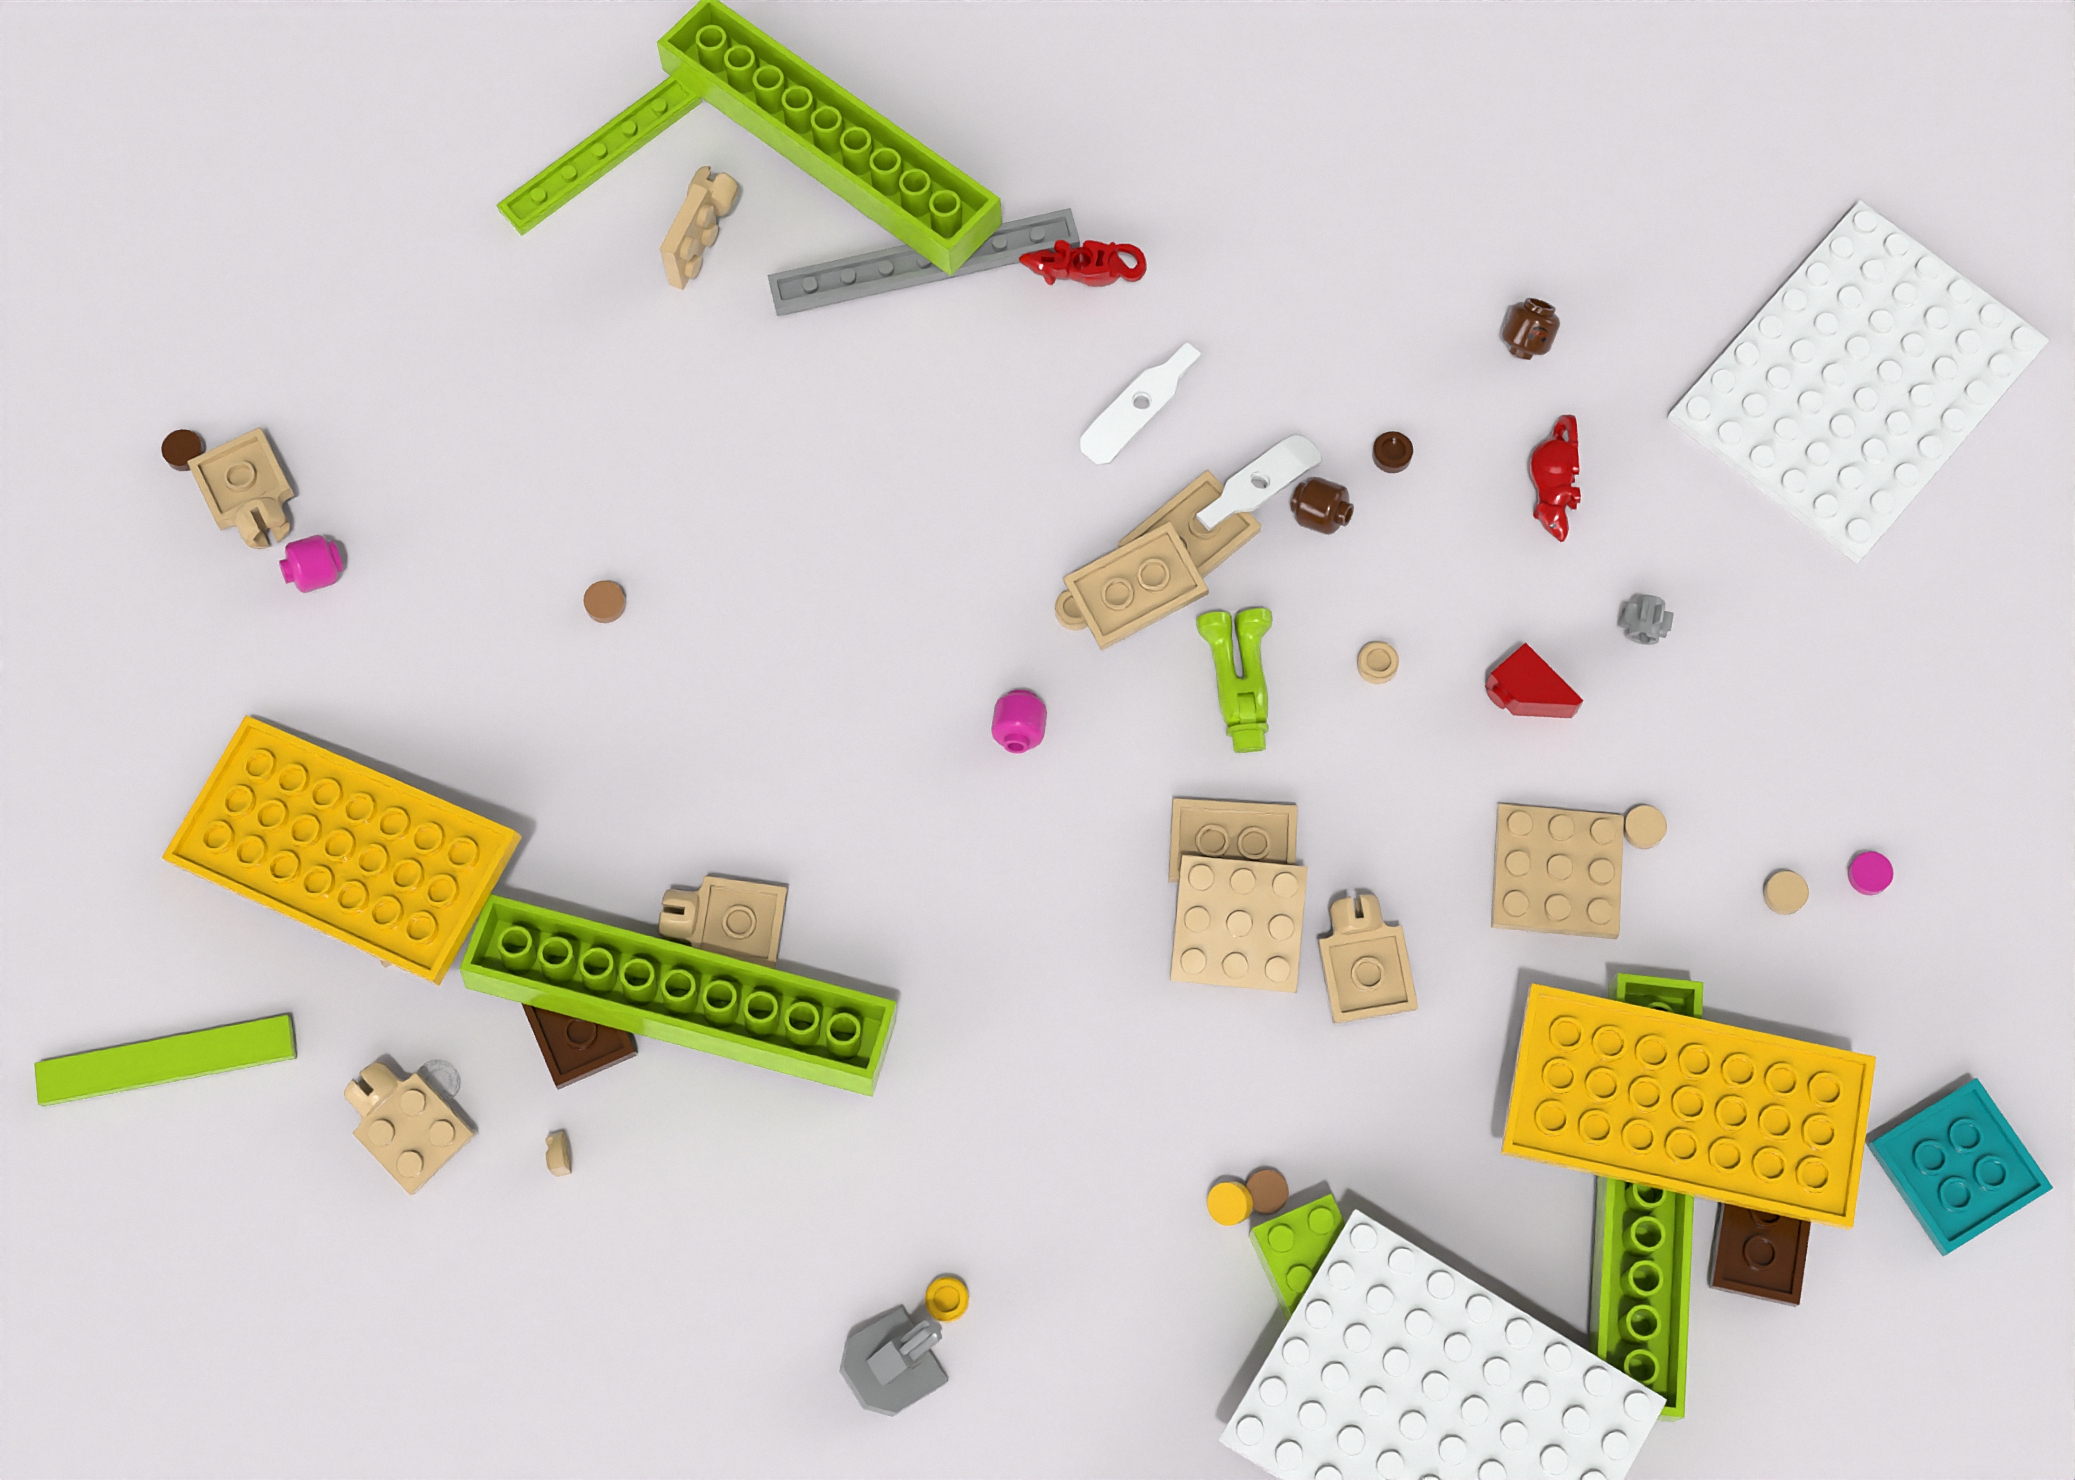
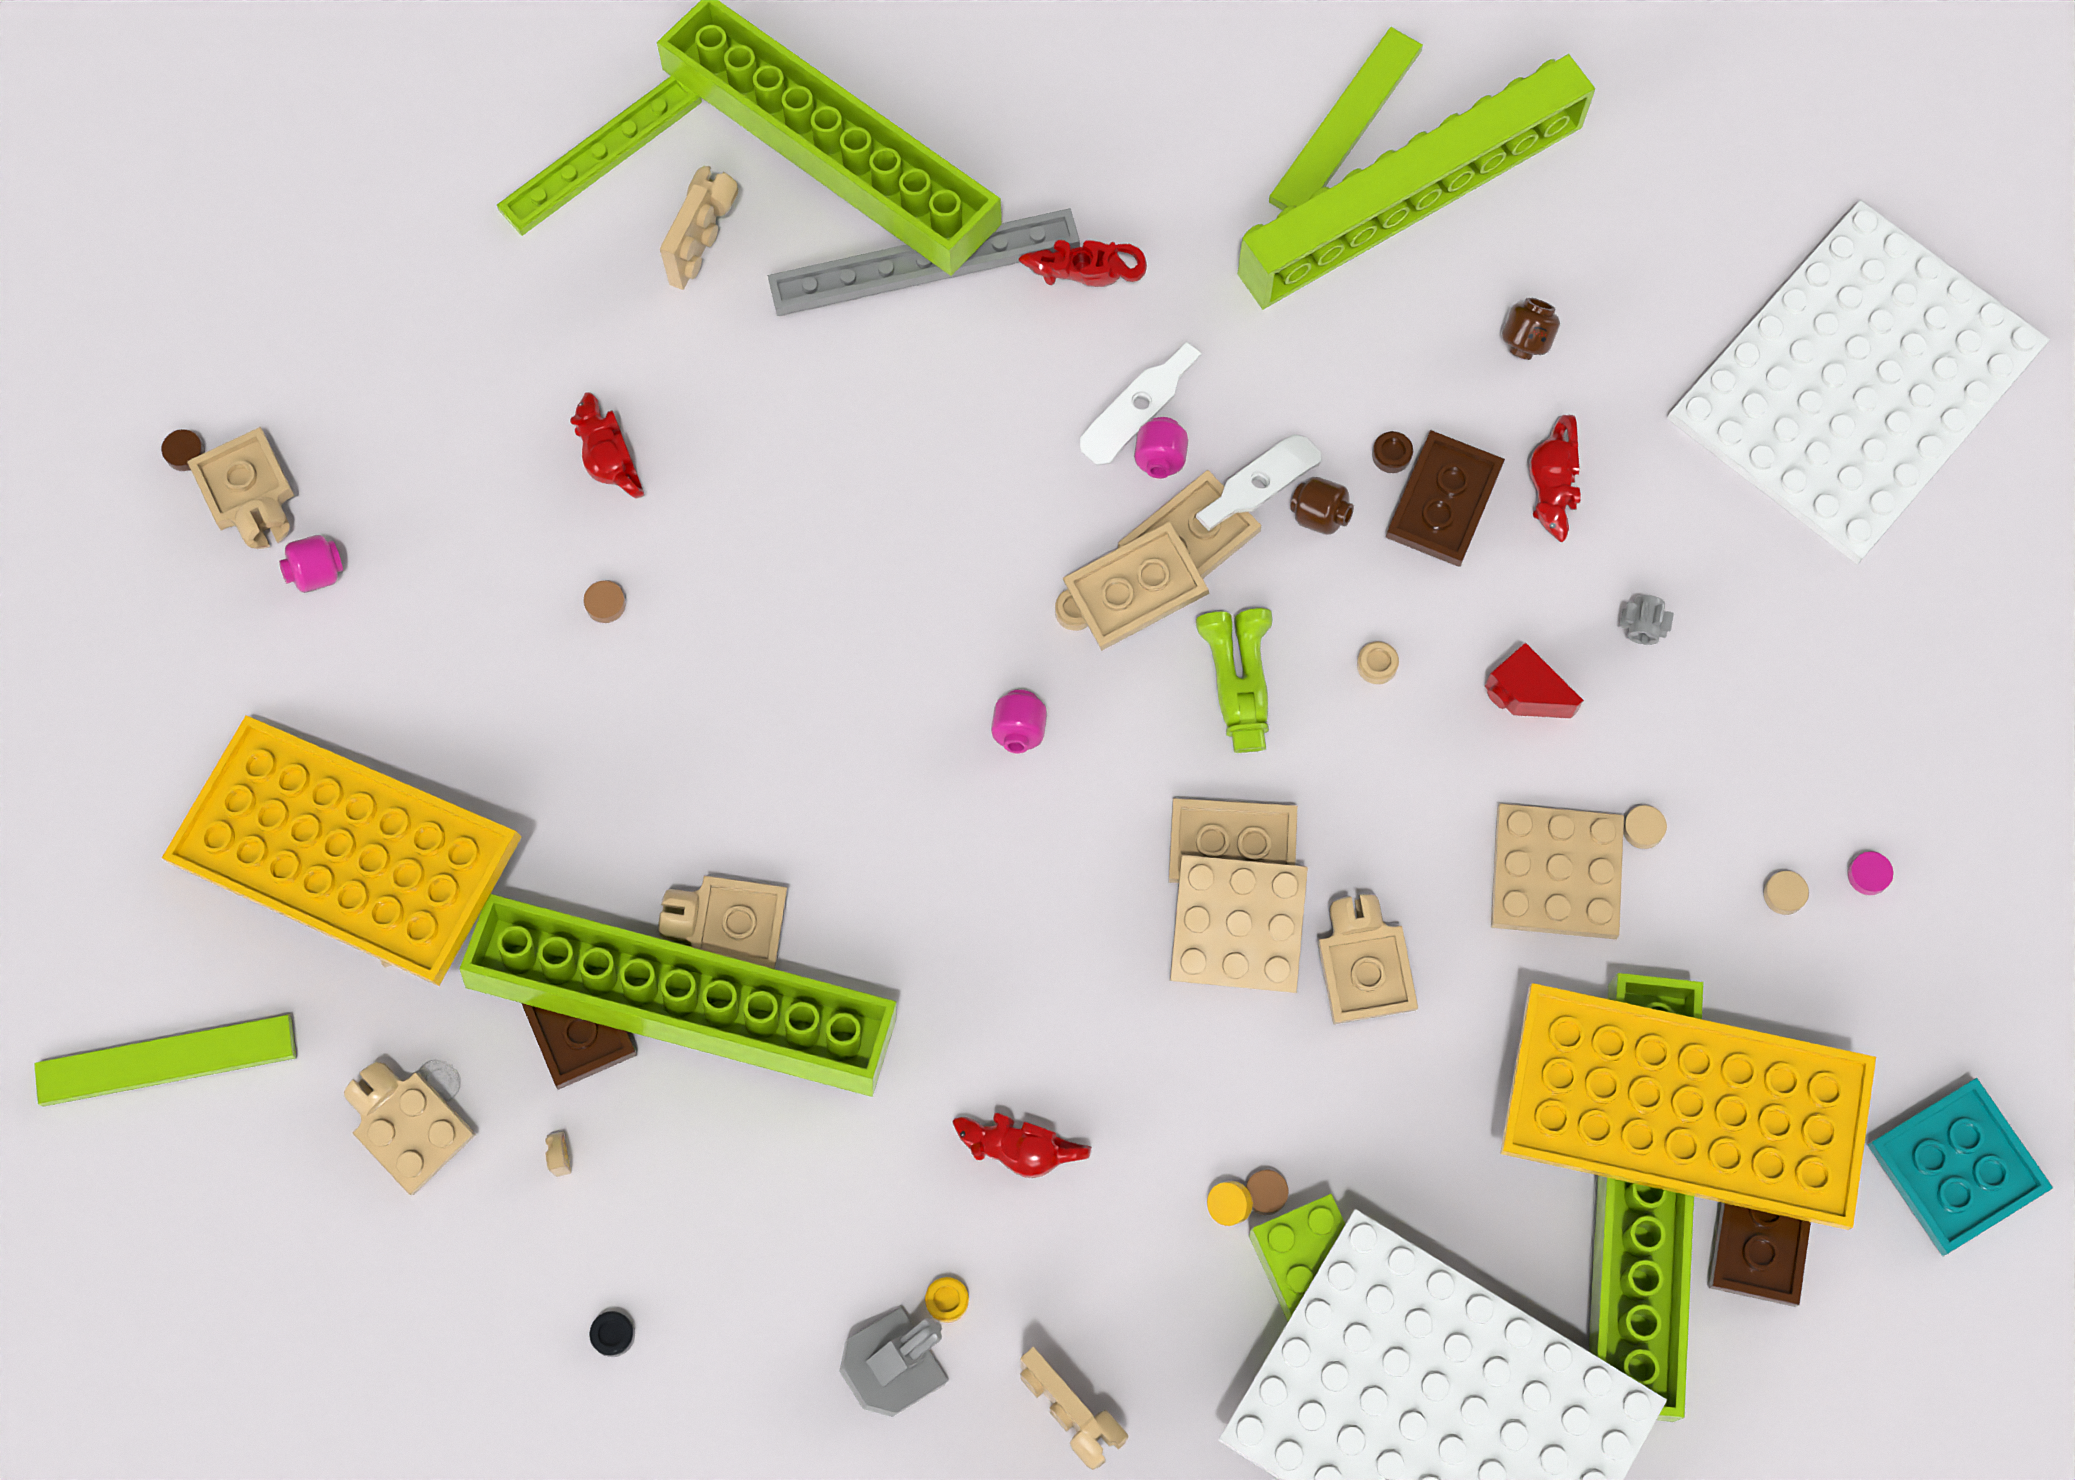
none -> red animal [570,392,645,499]
none -> black tile [589,1311,635,1357]
none -> red animal [952,1113,1092,1178]
none -> tan plate [1020,1347,1129,1470]
none -> dark pink head [1134,417,1188,479]
none -> lime brick [1237,54,1596,310]
none -> lime tile [1269,27,1423,210]
none -> reddish brown plate [1385,430,1505,567]

